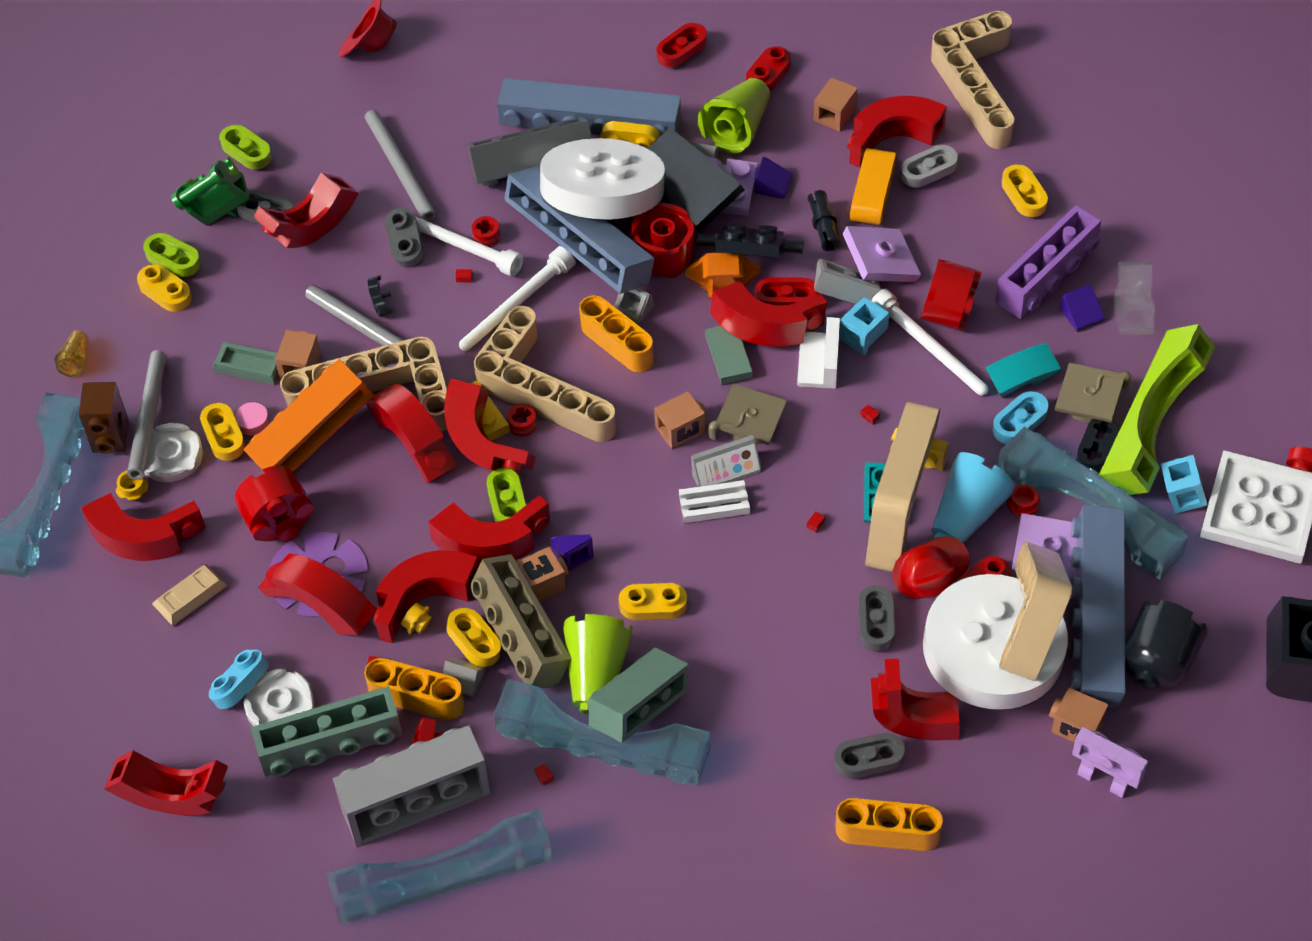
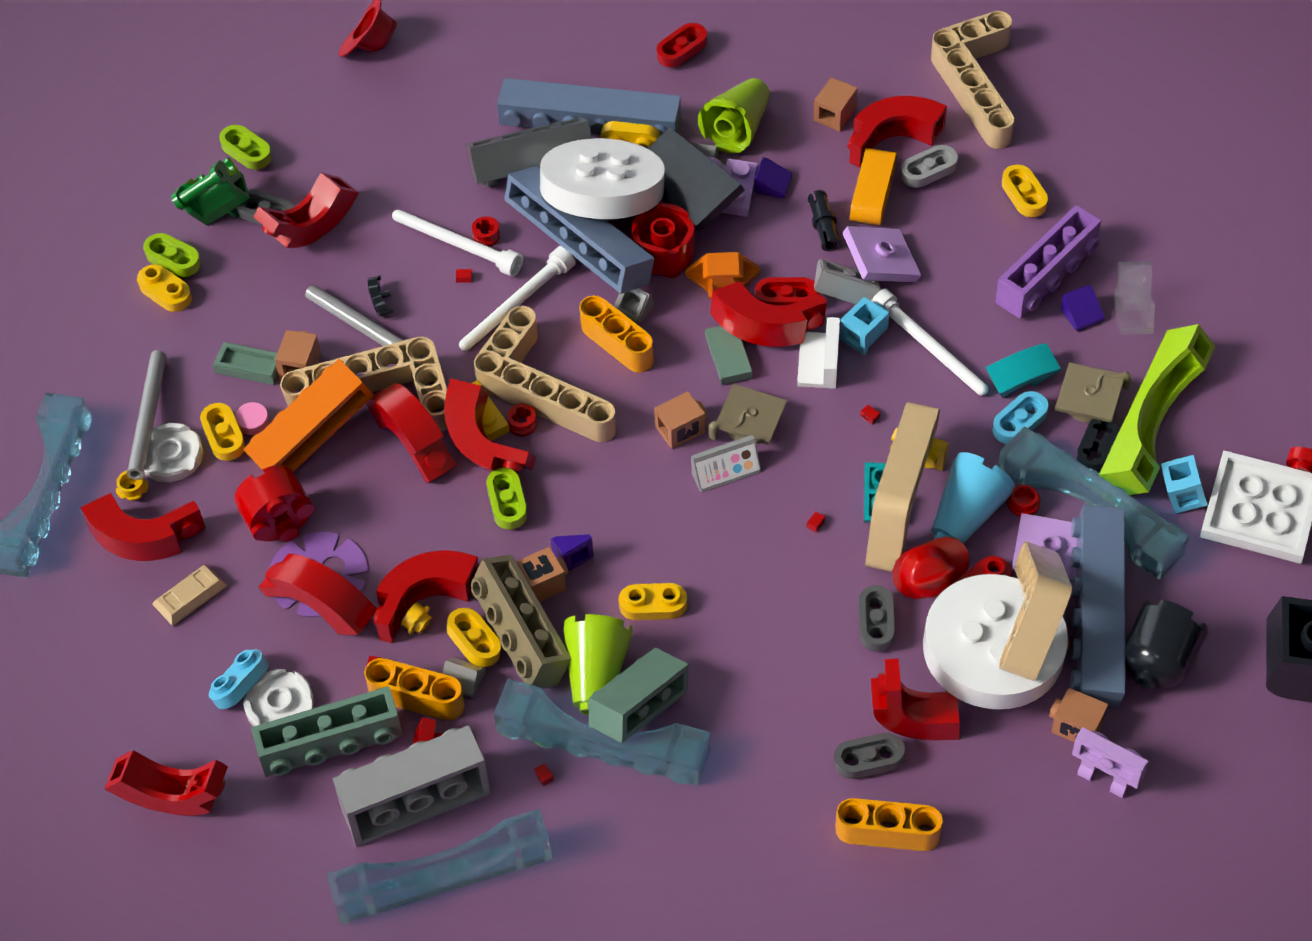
clear yellow cone [54,330,89,377] -> none
reddish brown brick [79,382,129,454] -> none
light grey piece [364,110,436,222] -> none
dark grey plate [385,208,424,267] -> none
red arch [428,495,551,565] -> none
white tile [679,480,750,523] -> none
black plate [697,223,804,258] -> none
red plate [746,46,791,92] -> none
red brick [920,259,982,332] -> none

